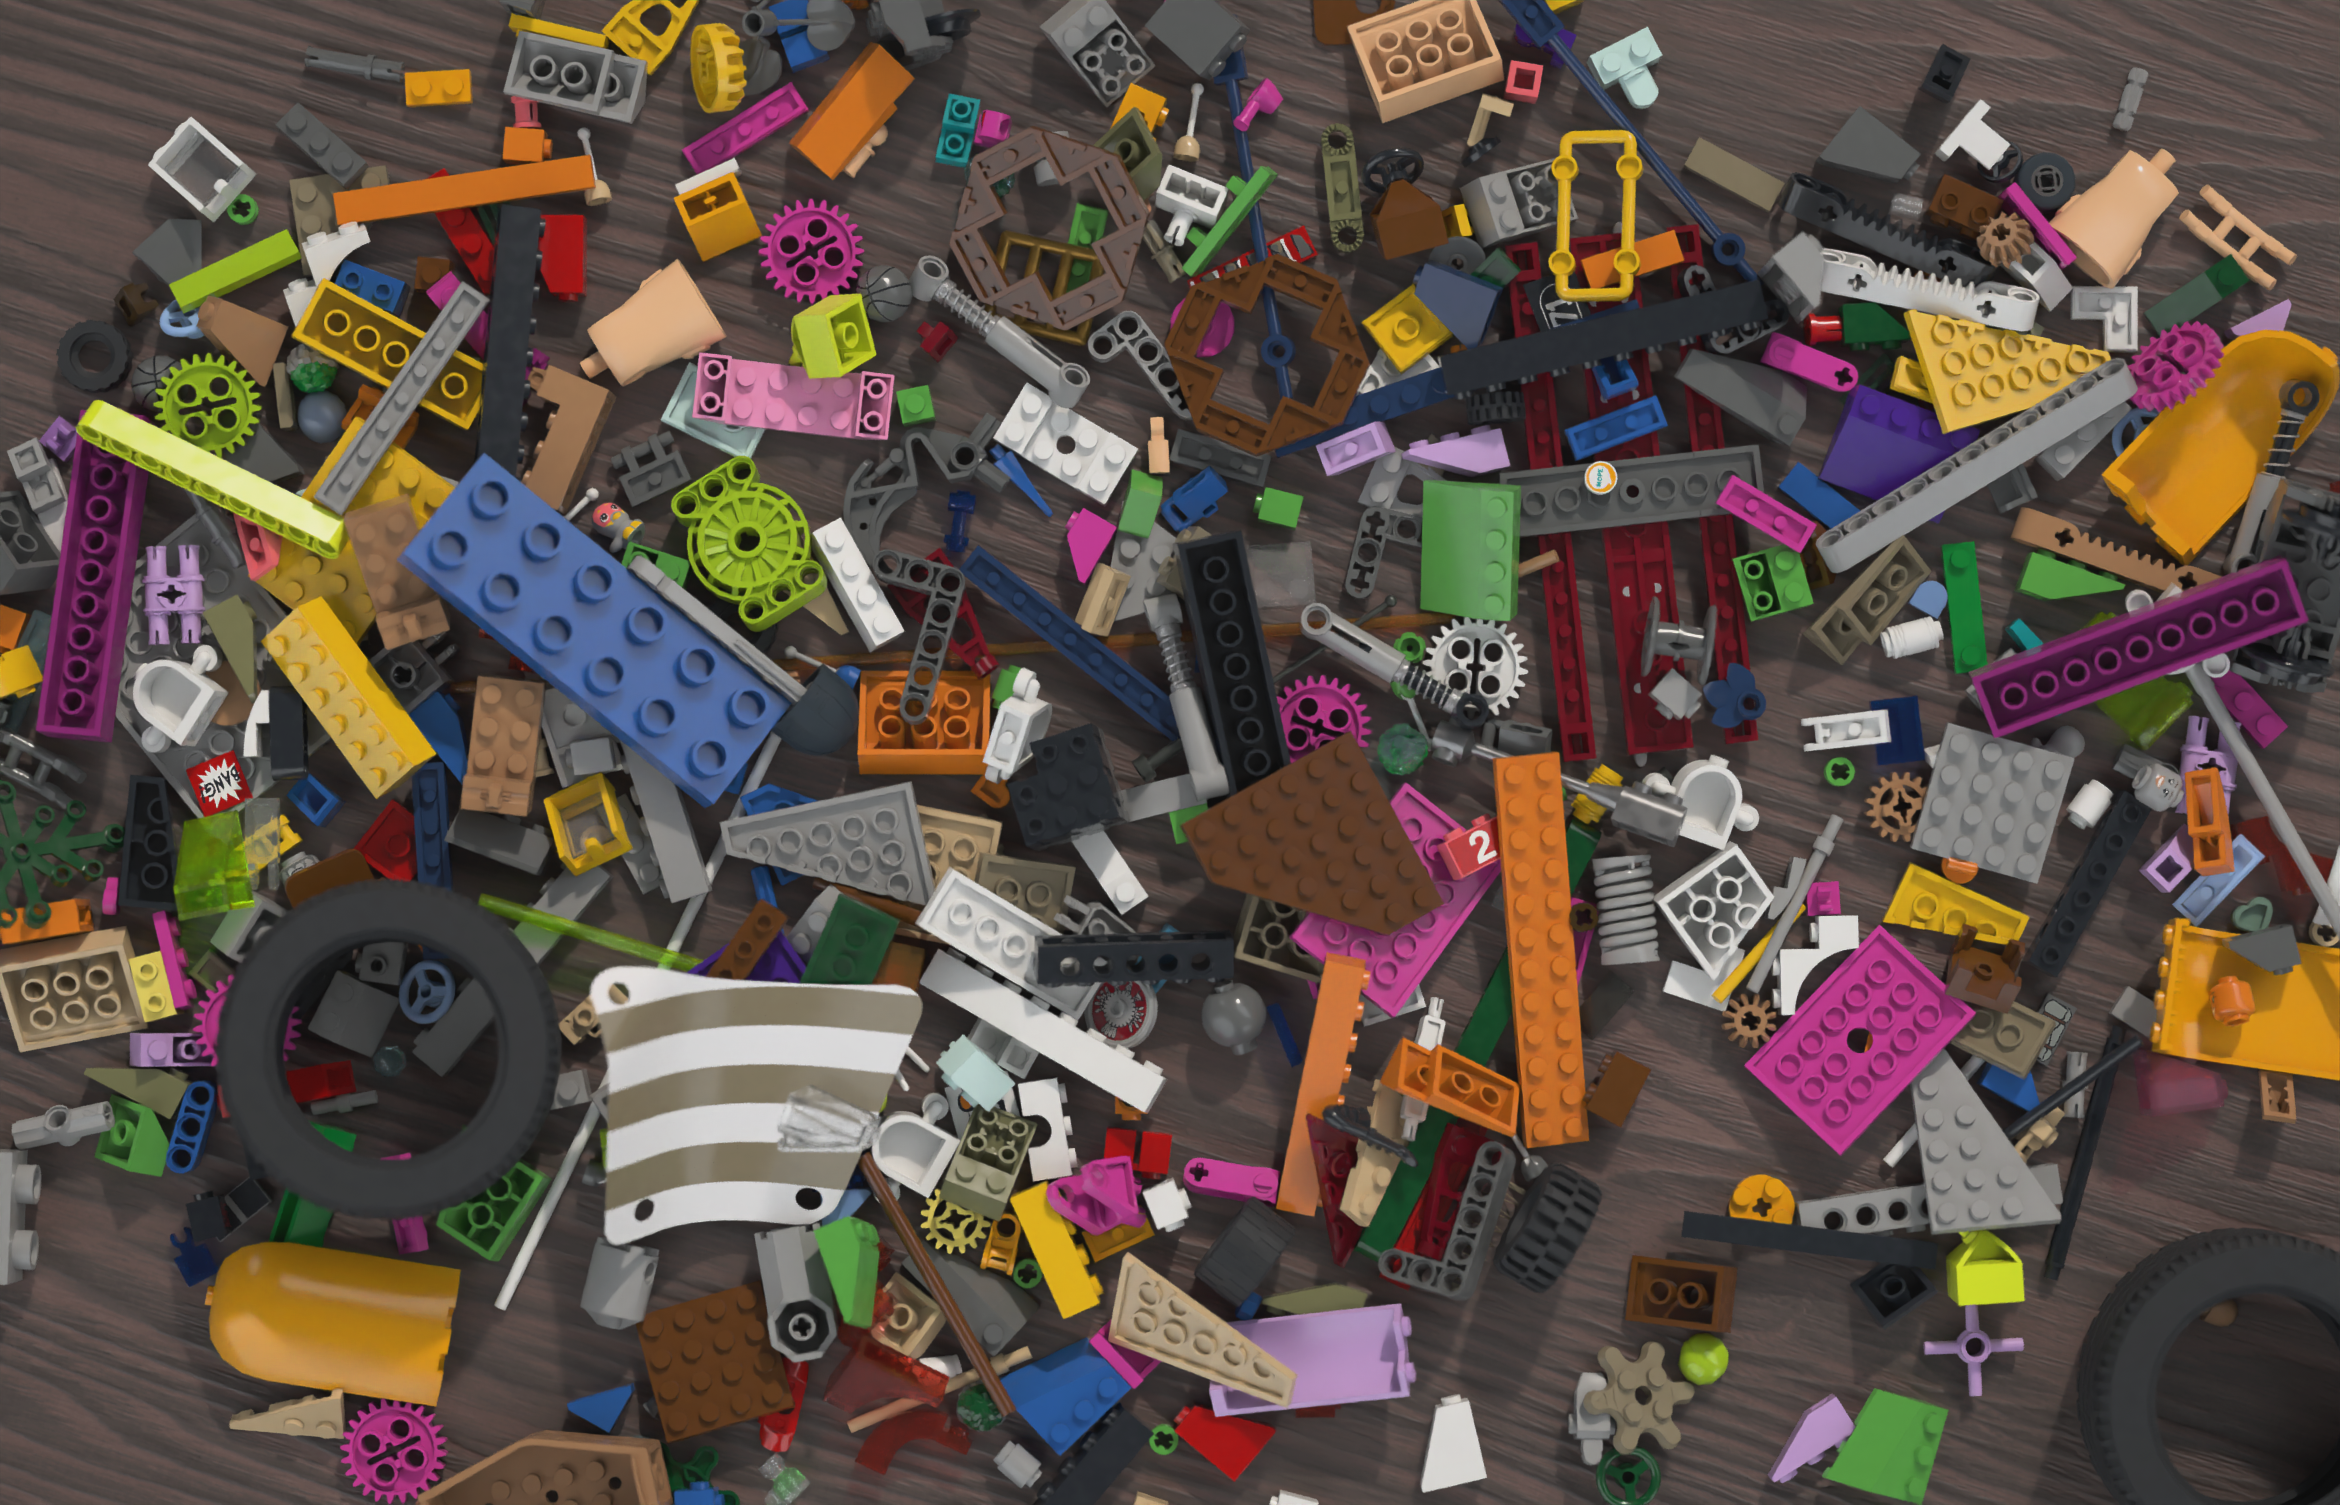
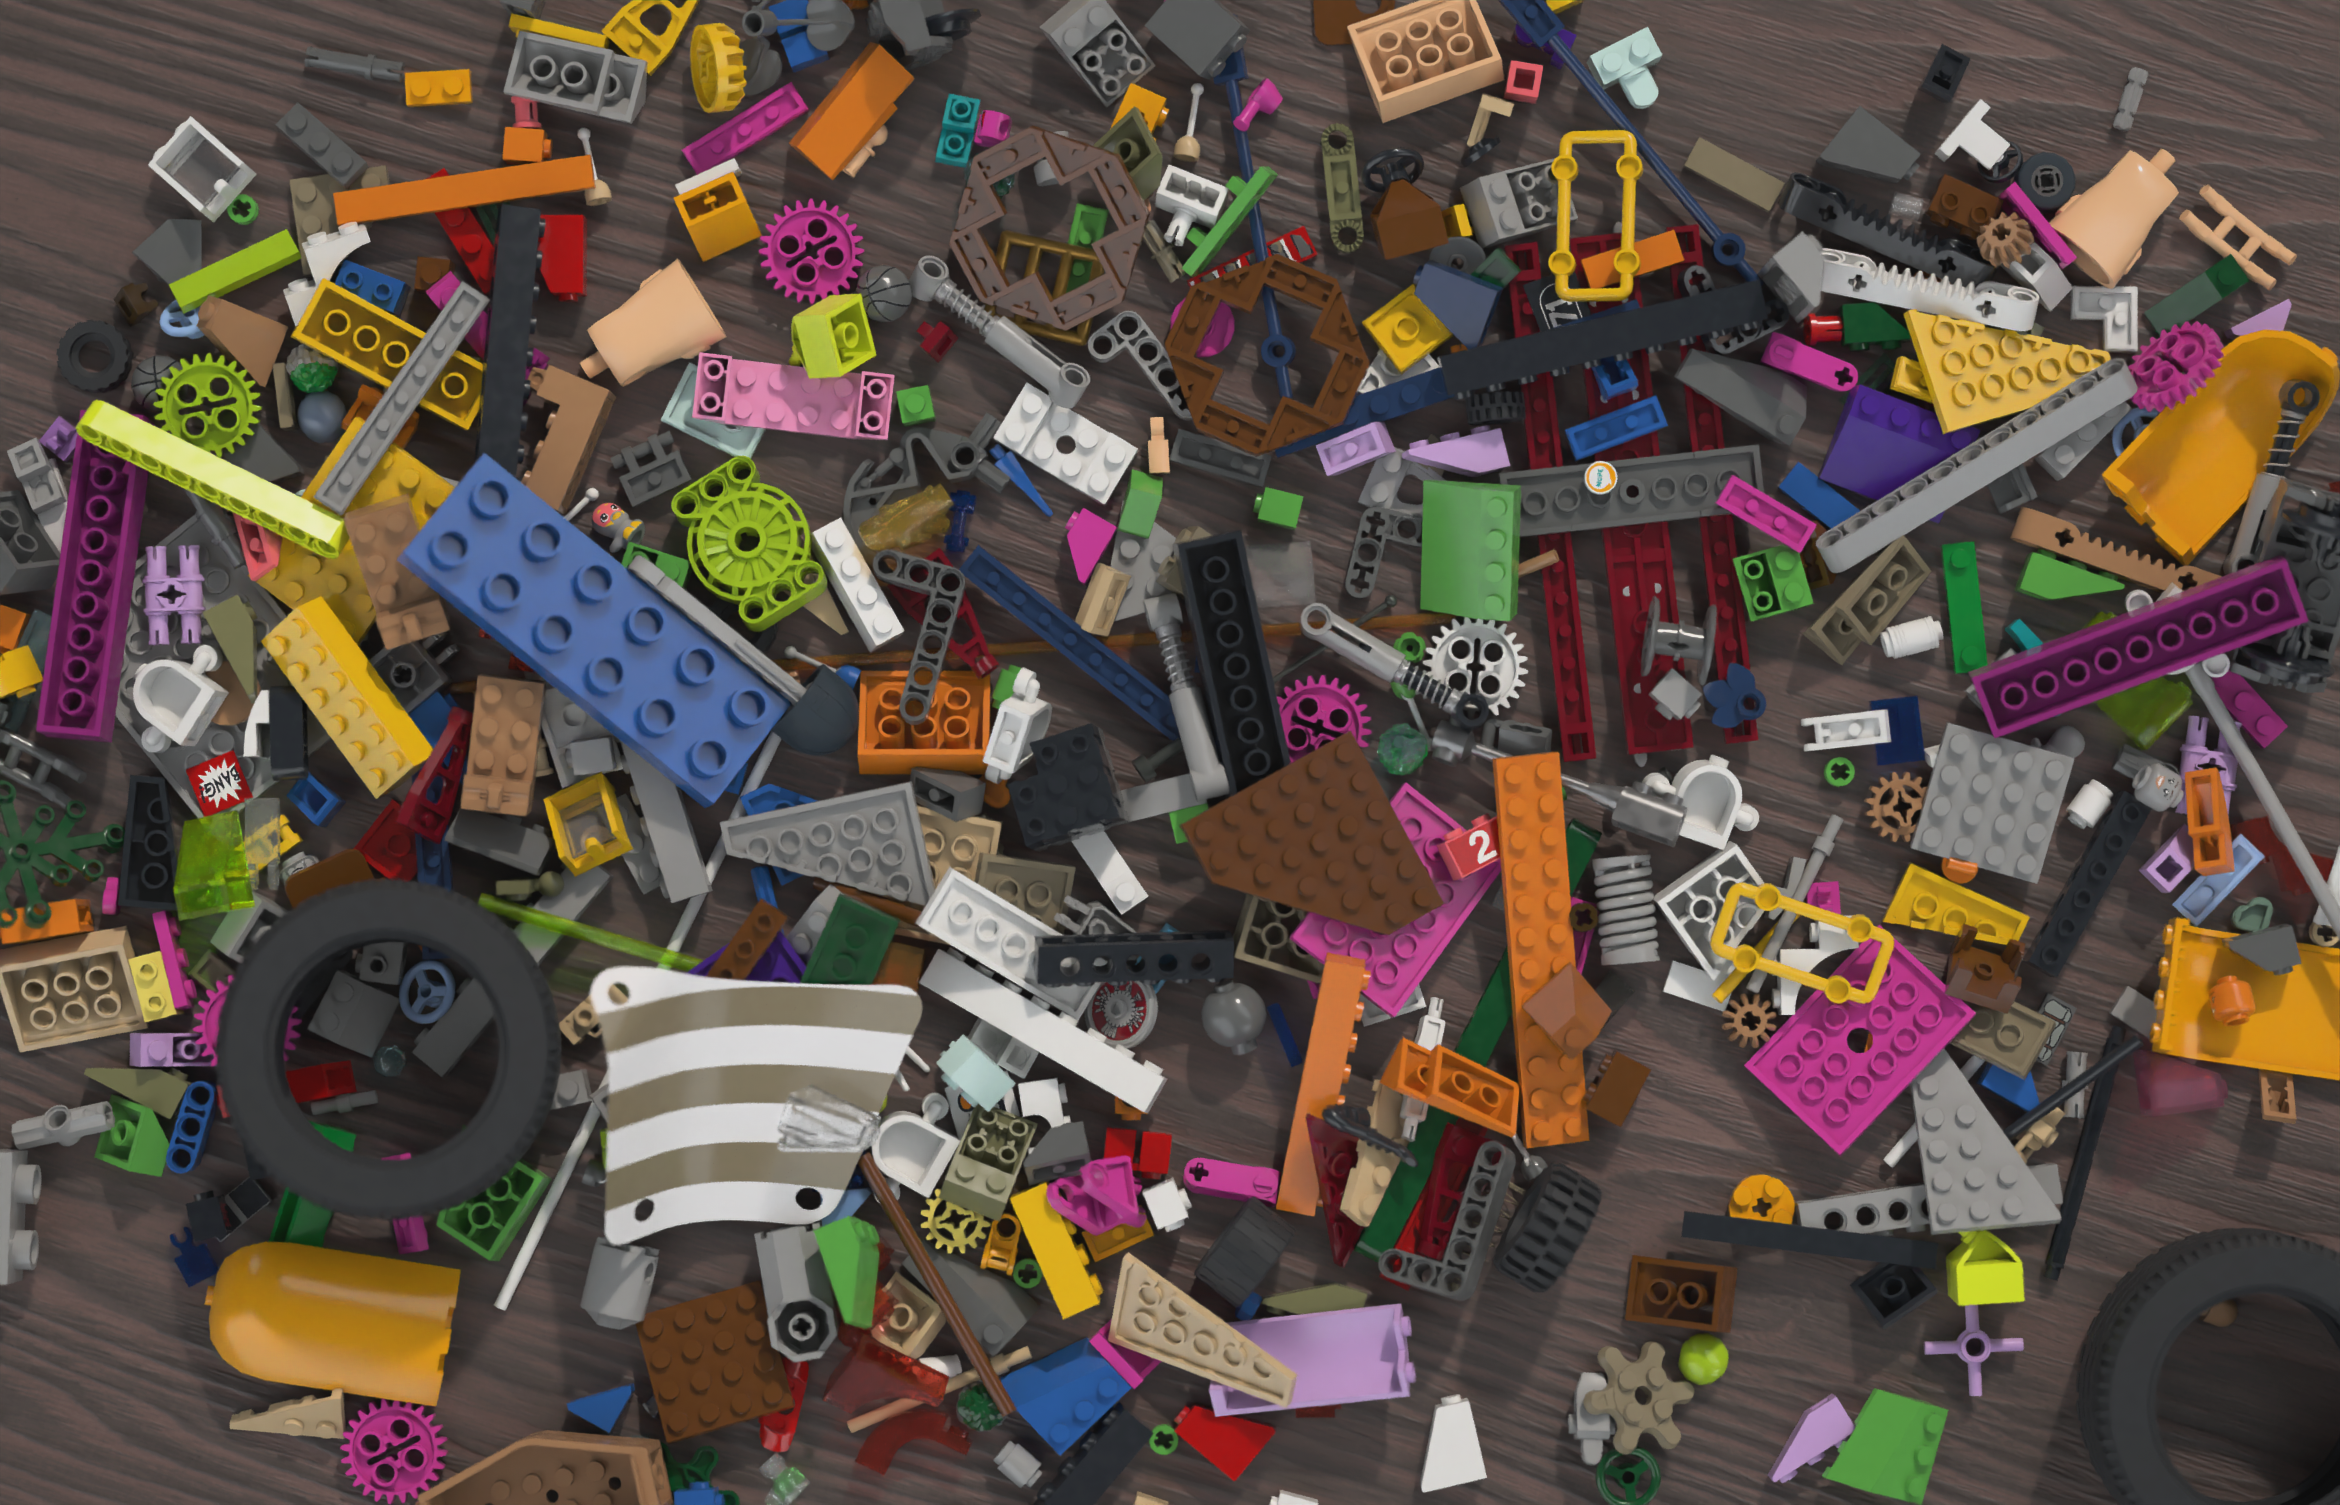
blue piece [1161,465,1228,532] -> none
yellow head [1571,764,1623,825] -> none
medium blue tile [1908,581,1948,620] -> none
none -> dark red plate [397,706,473,844]
none -> olive plate [496,871,564,900]
none -> clear yellow animal [858,483,954,551]
none -> dark grey slope [910,767,986,822]
none -> dark grey slope [1024,1121,1092,1185]
none -> dark orange slope [1521,962,1612,1060]
none -> yellow bar [1710,883,1895,1004]

